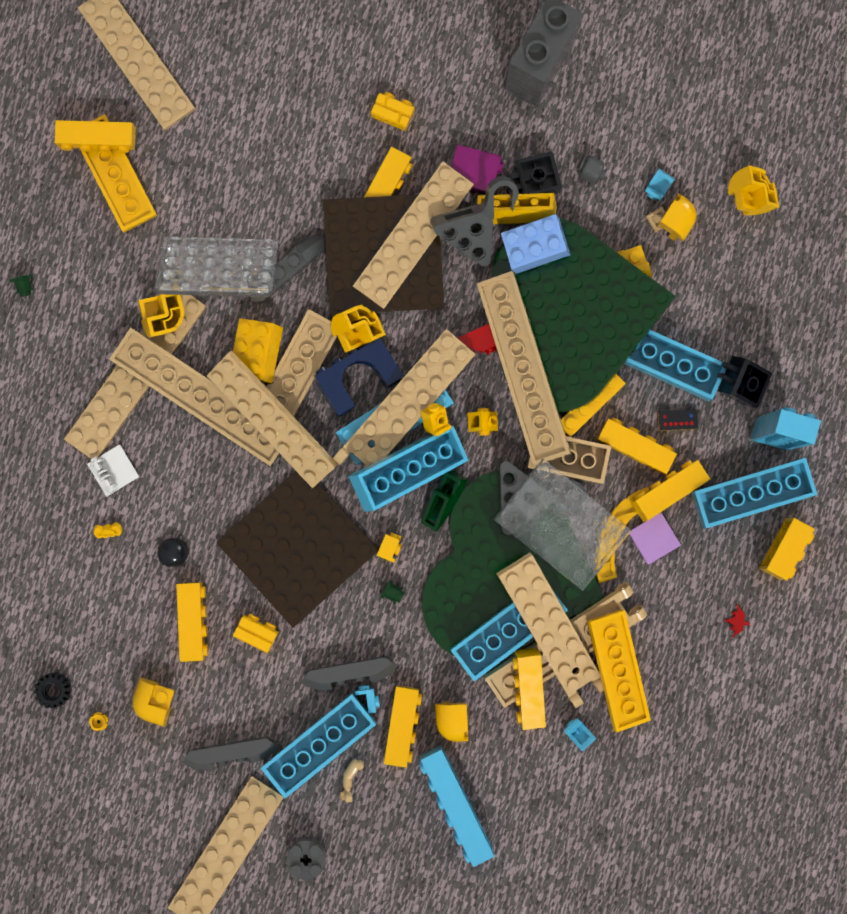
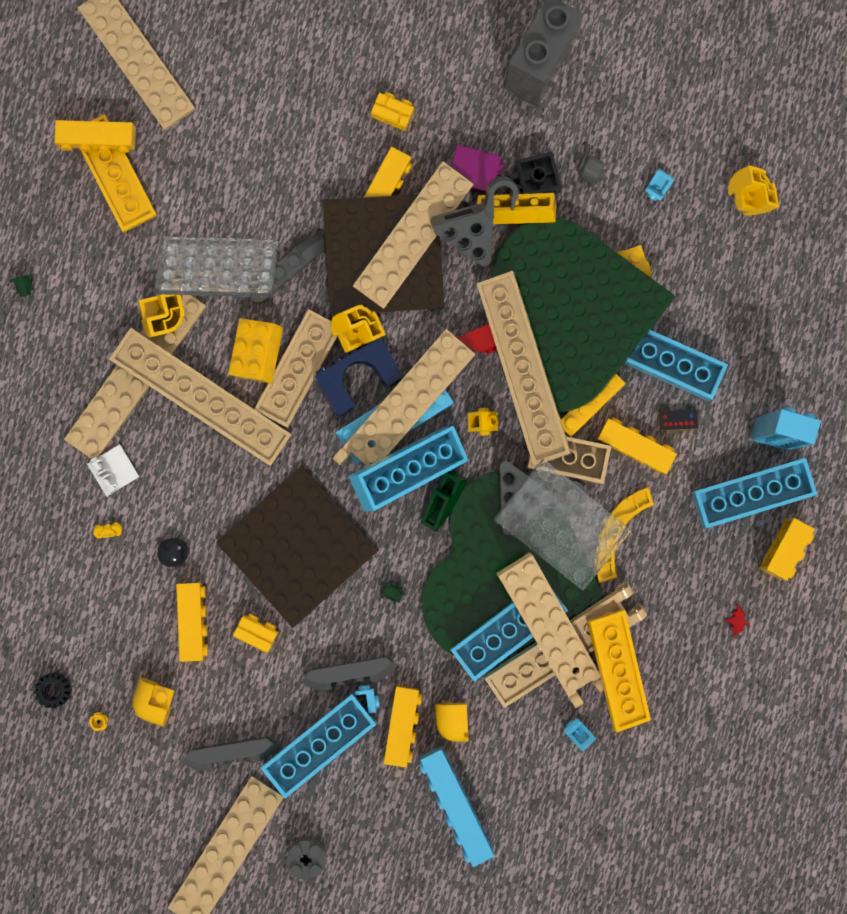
tan plate [207,351,338,488] -> none
tan arm [340,759,364,802] -> none
yellow brick [377,532,402,563] -> none
yellow brick [421,403,451,437] -> none
light blue brick [501,214,571,274] -> none
yellow brick [512,648,546,730] -> none
lavender tile [628,512,681,565] -> none
yellow brick [631,460,710,522] -> none
tan tile [645,207,666,233] -> none
yellow brick [658,193,697,242] -> none
black hinge [717,356,773,409] -> none

